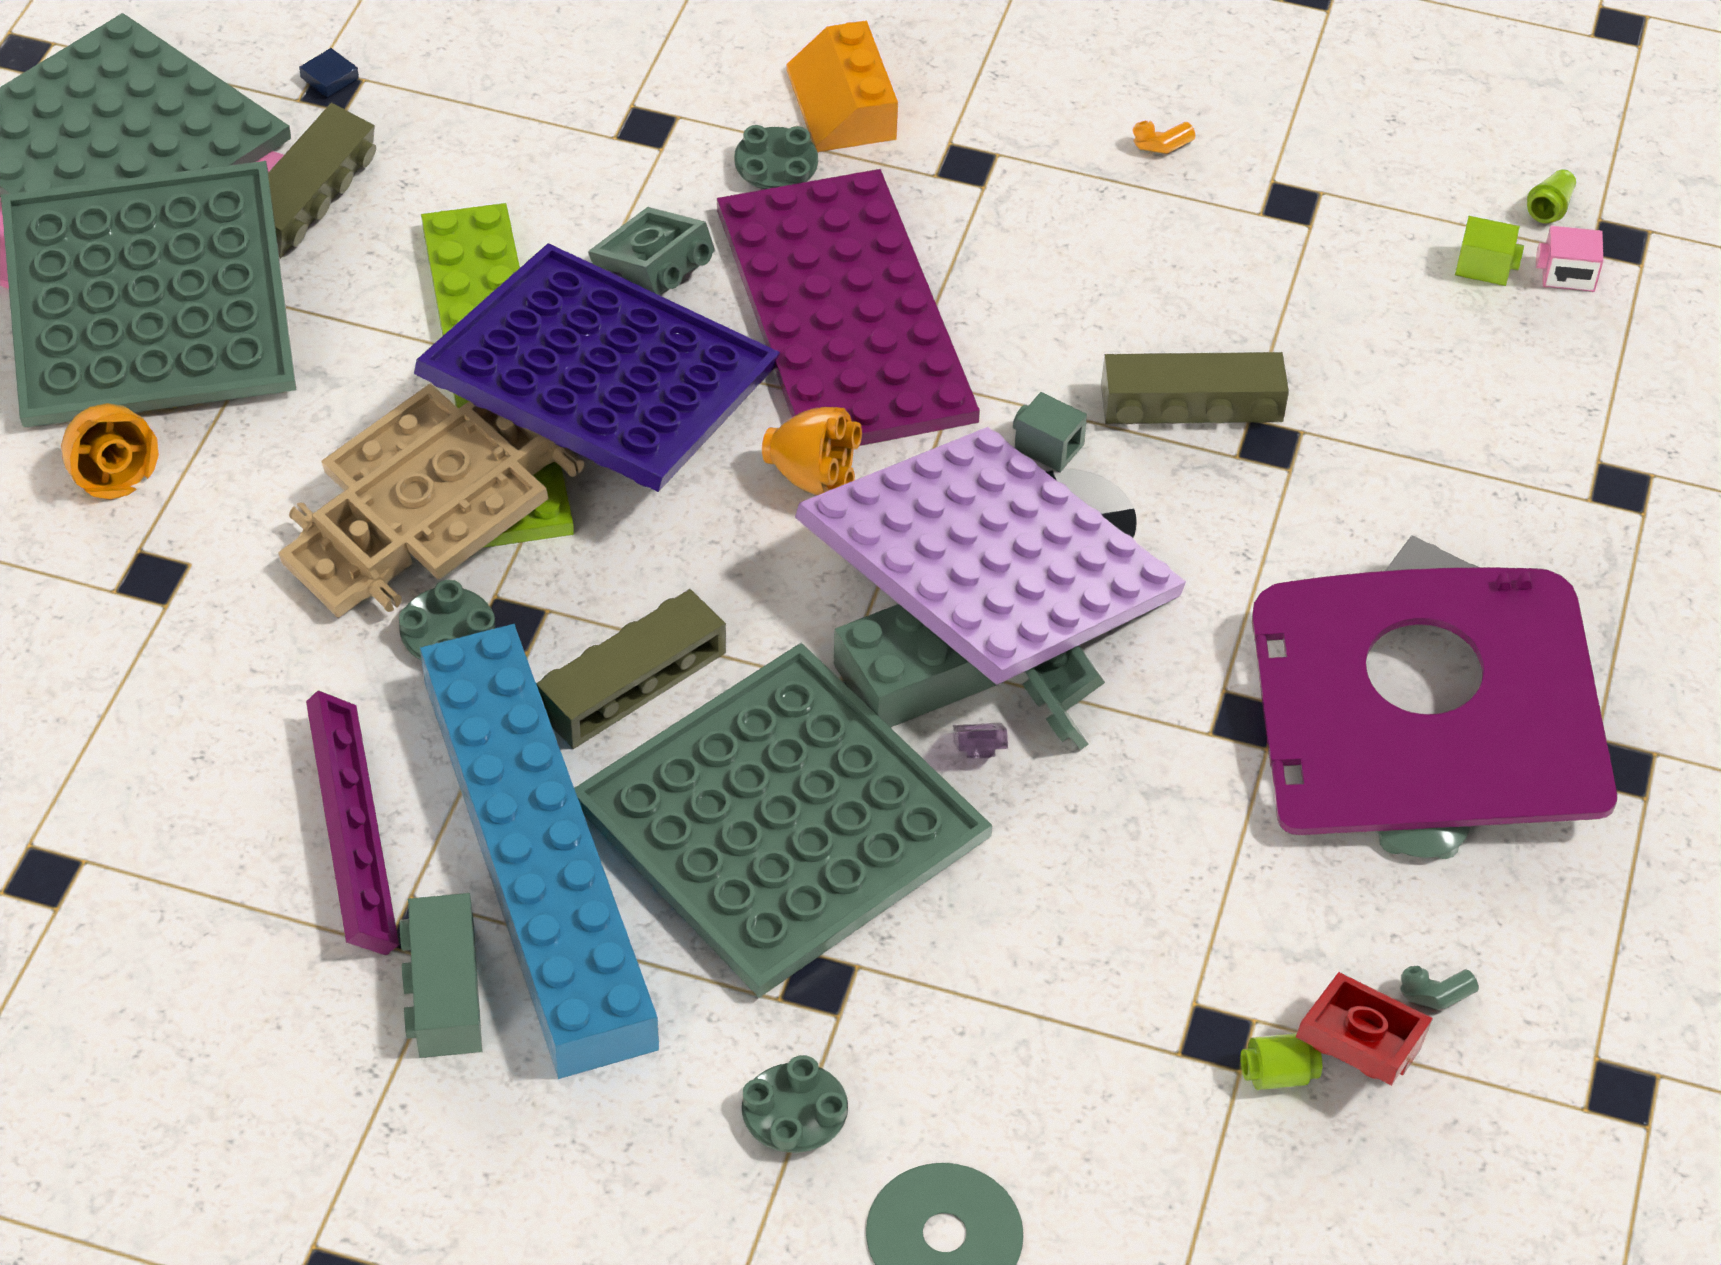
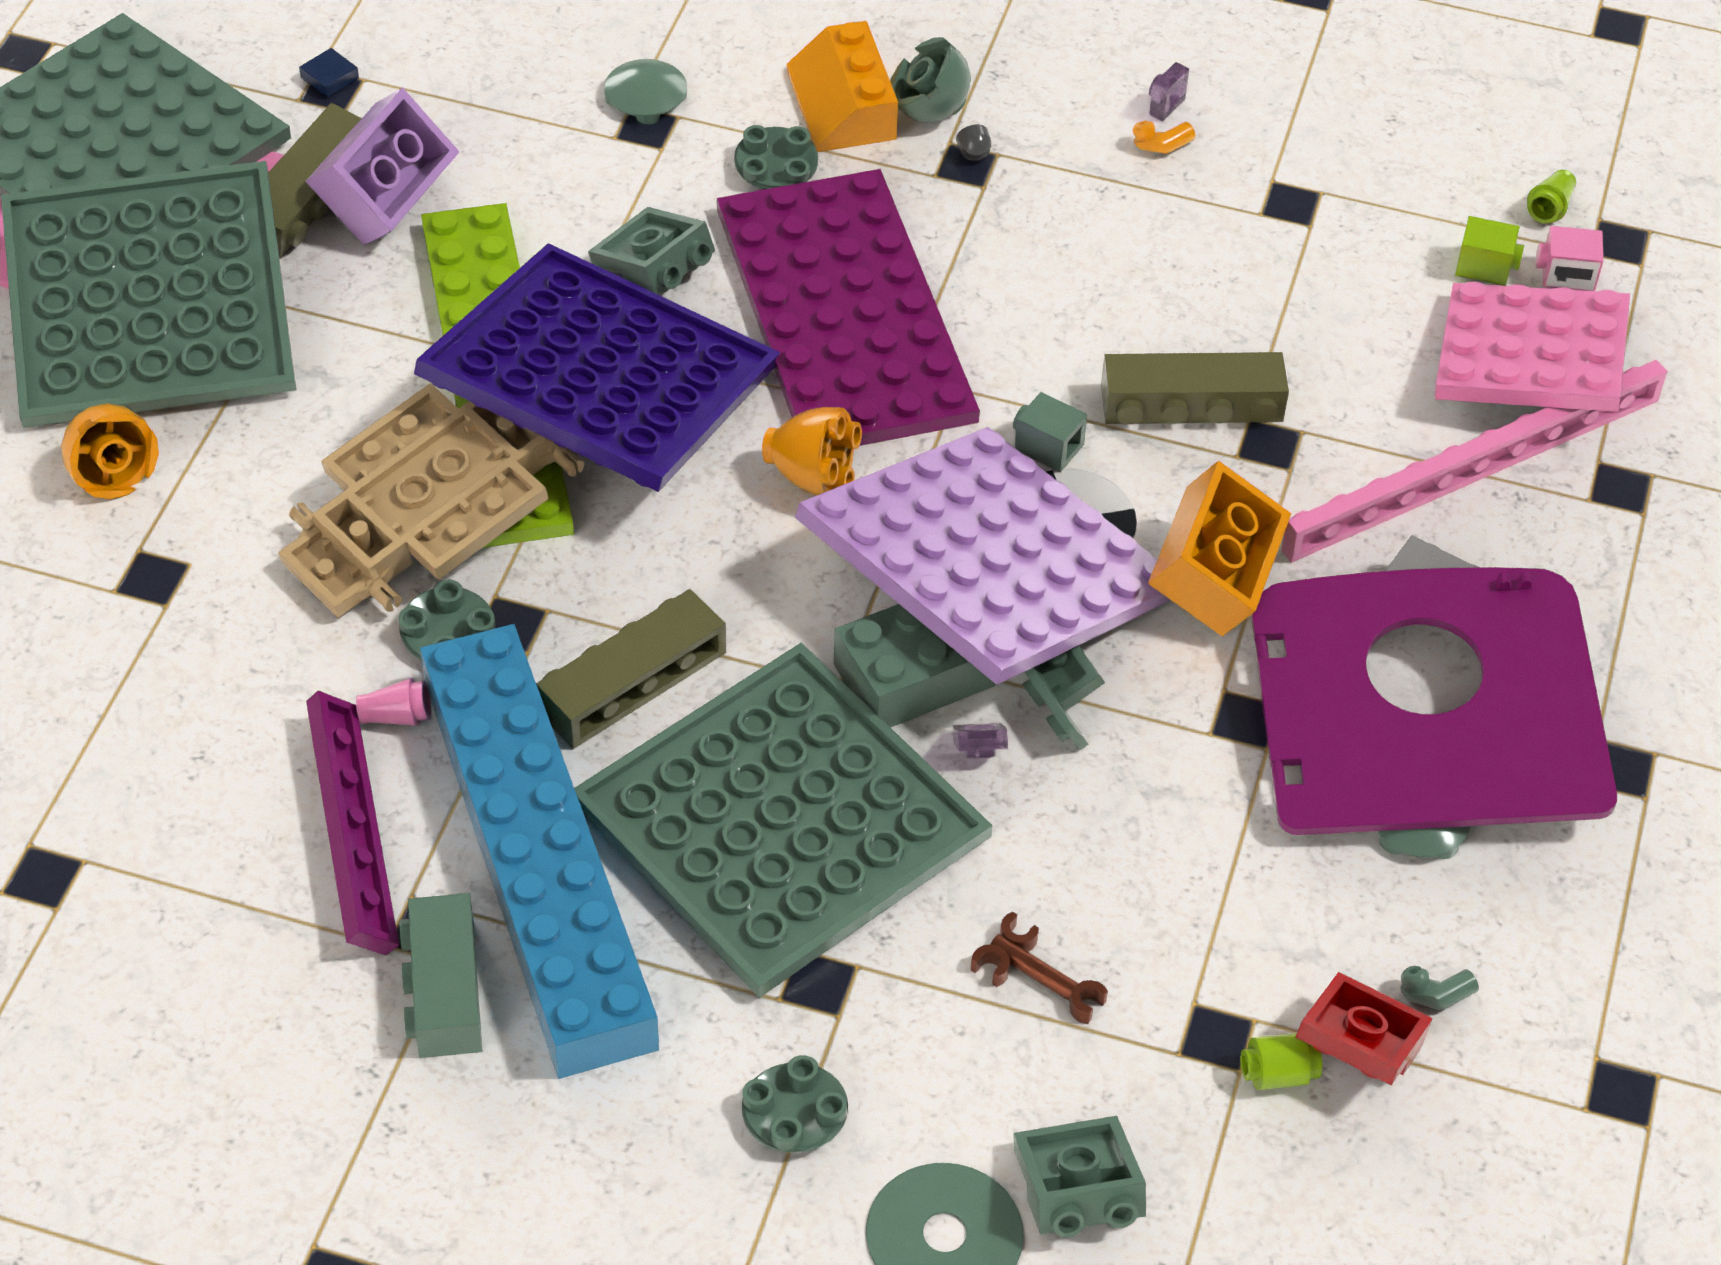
none -> lavender brick [306,87,459,245]
none -> bright pink cone [356,678,432,726]
none -> sand green dish [604,59,687,124]
none -> sand green cylinder [890,37,971,122]
none -> dark grey hinge [956,124,992,161]
none -> copper bar [971,911,1108,1024]
none -> sand green plate [1013,1116,1146,1237]
none -> light orange brick [1148,460,1292,637]
none -> clear purple plate [1149,62,1190,121]
none -> bright pink plate [1281,360,1668,563]
none -> bright pink plate [1435,282,1630,412]

